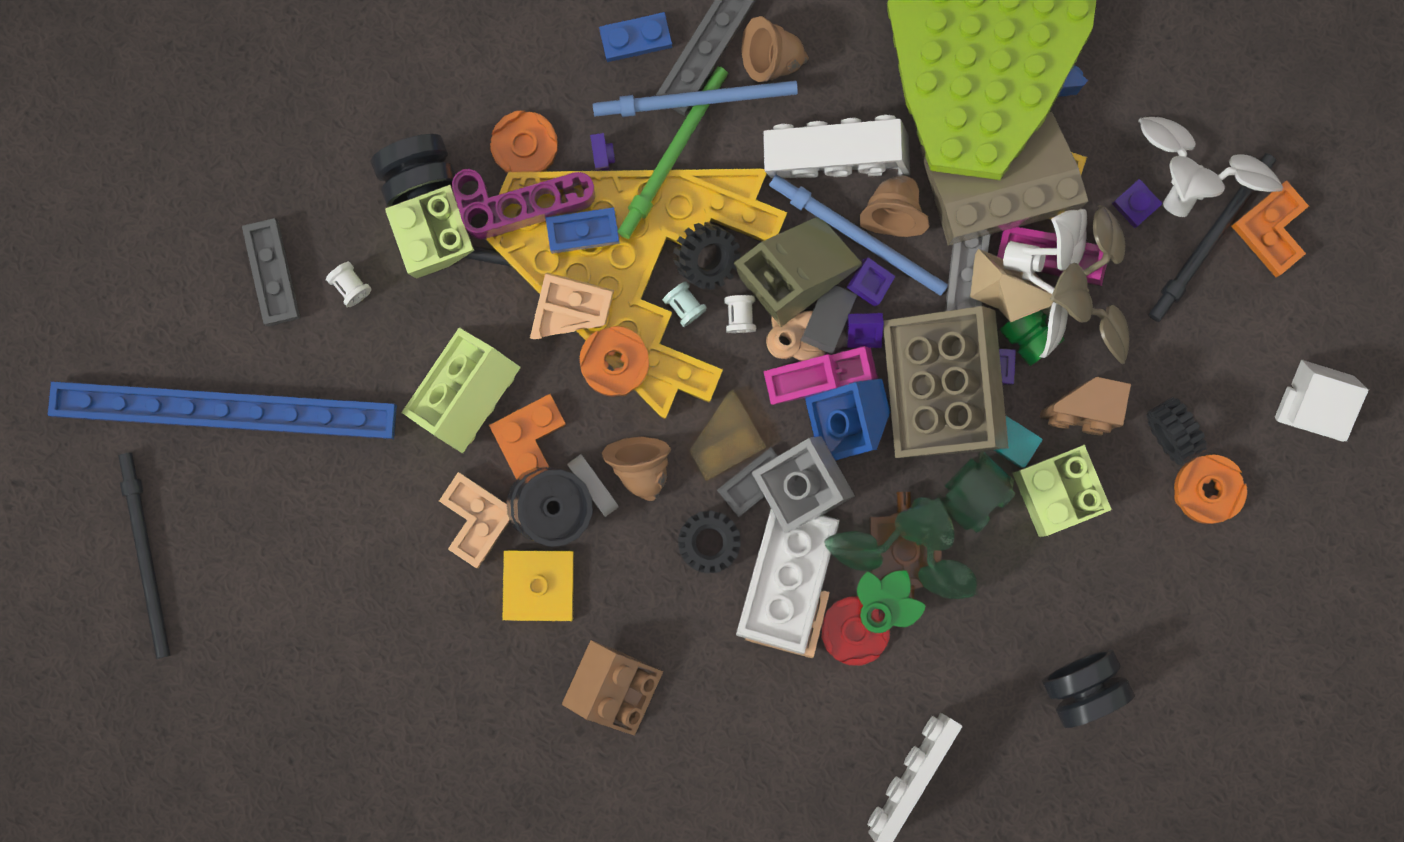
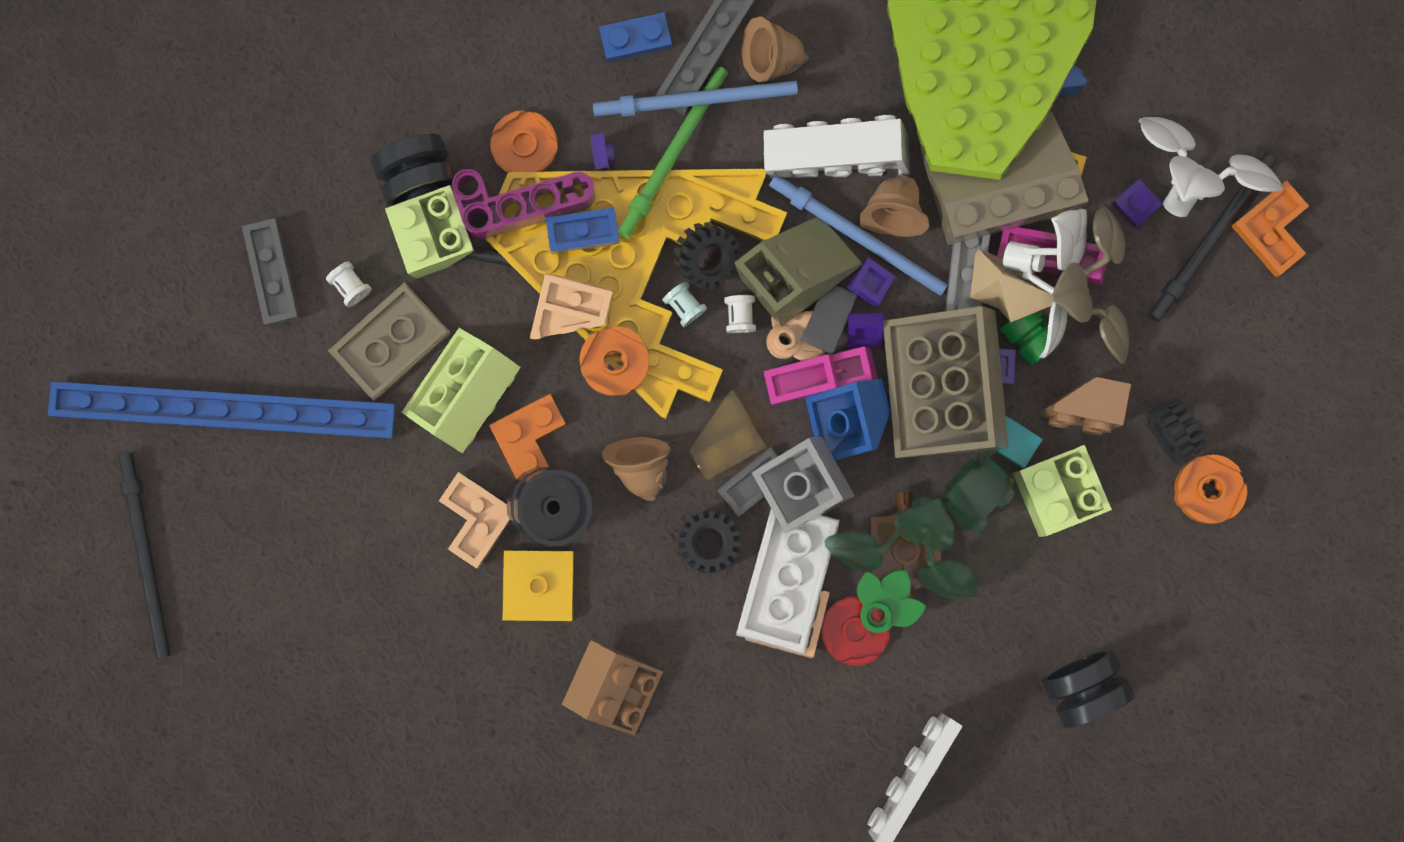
light grey beam [567,454,619,517] -> none
white plate [1275,360,1368,442] -> none
none -> dark tan tile [328,282,451,402]

